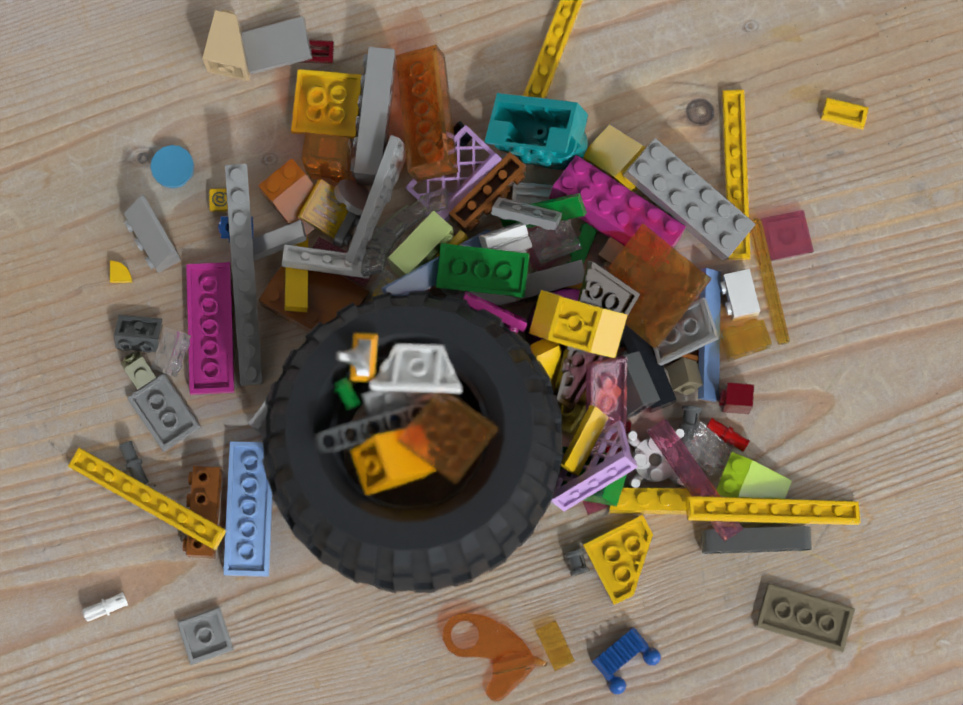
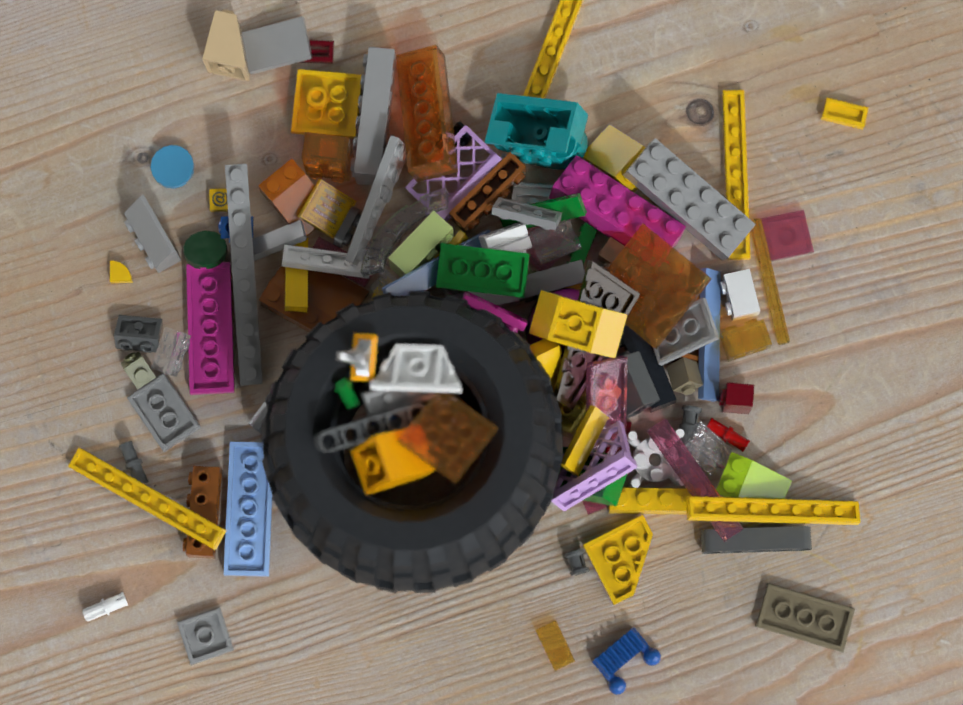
light grey tile [334,179,369,216] -> none
clear orange animal [443,613,548,702] -> none
none -> dark green tile [183,230,227,269]

